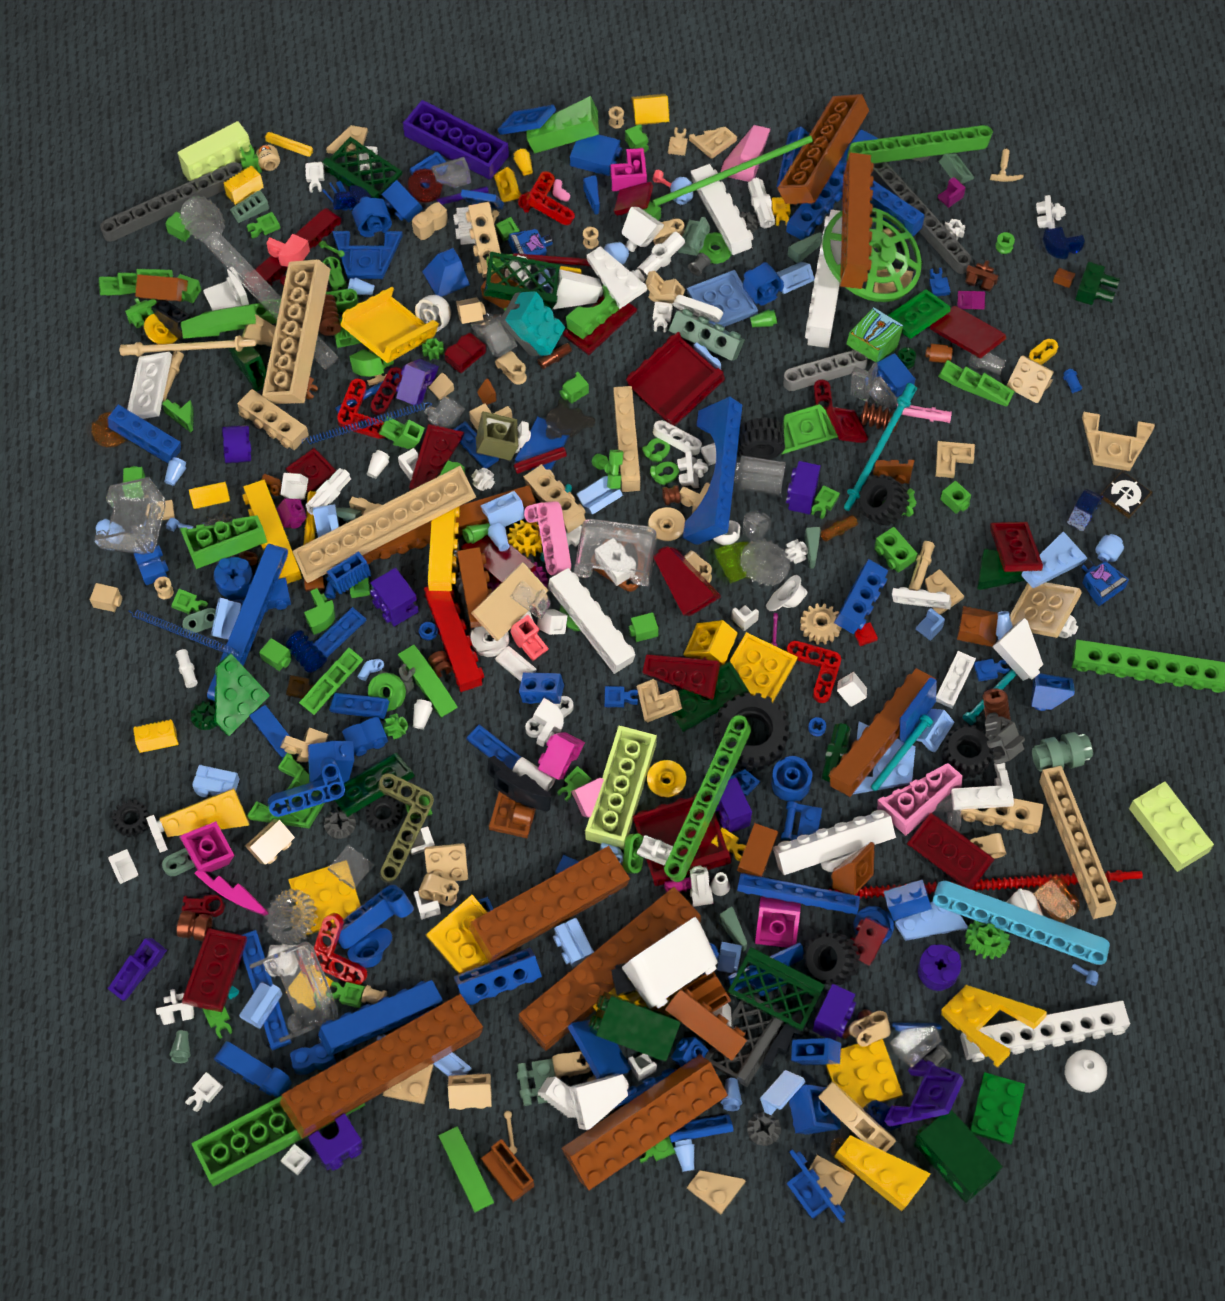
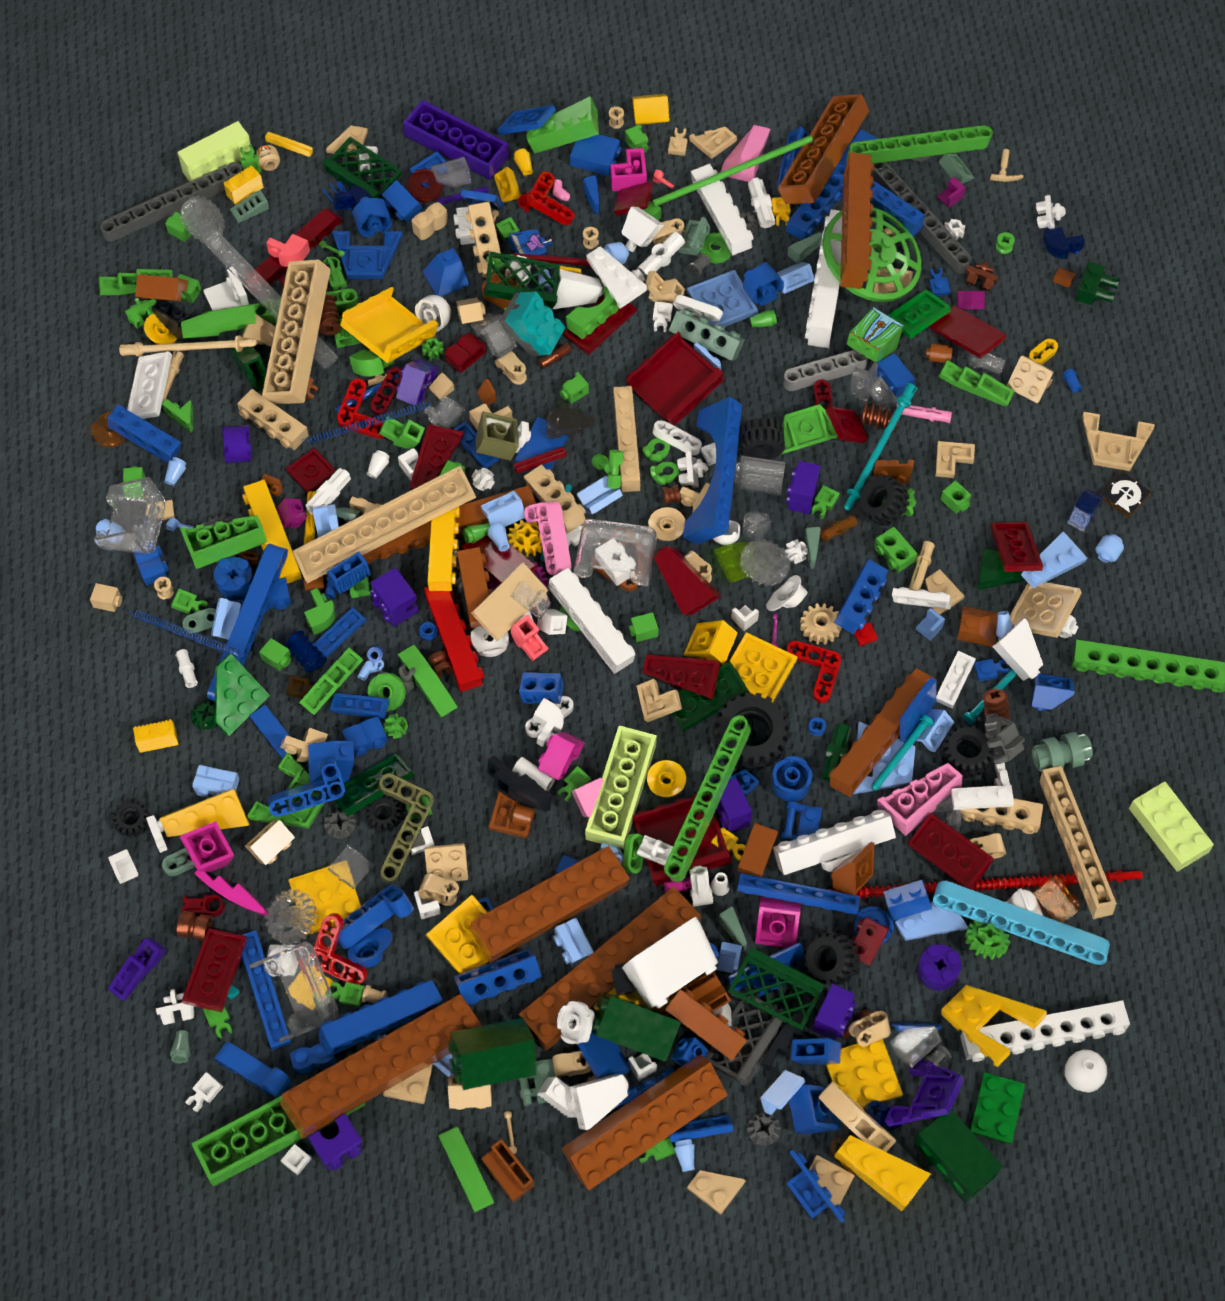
yellow slope [189,482,230,509] -> none
light blue panel [239,982,283,1029] -> none
bright green plate [247,212,280,238] -> none
white panel [281,473,308,500] -> none
white plate [306,162,324,192] -> none
light blue cone [348,277,375,296] -> none
white cone [413,700,433,730] -> none
blue tile [466,725,521,770] -> none
white tile [495,646,537,681] -> none
blue plate [605,686,638,708] -> none
light blue head [670,177,693,205] -> none
medium blue cone [721,1078,742,1111] -> none
white panel [837,672,867,707] -> none
dark green wheel [898,347,916,369] -> none
medium blue hand [1072,963,1098,986] -> none
blue torso [1082,560,1129,606] -> none
none -> pin [367,646,383,662]
none -> dark green brick [448,1018,536,1090]
none -> white plate [557,1001,595,1044]

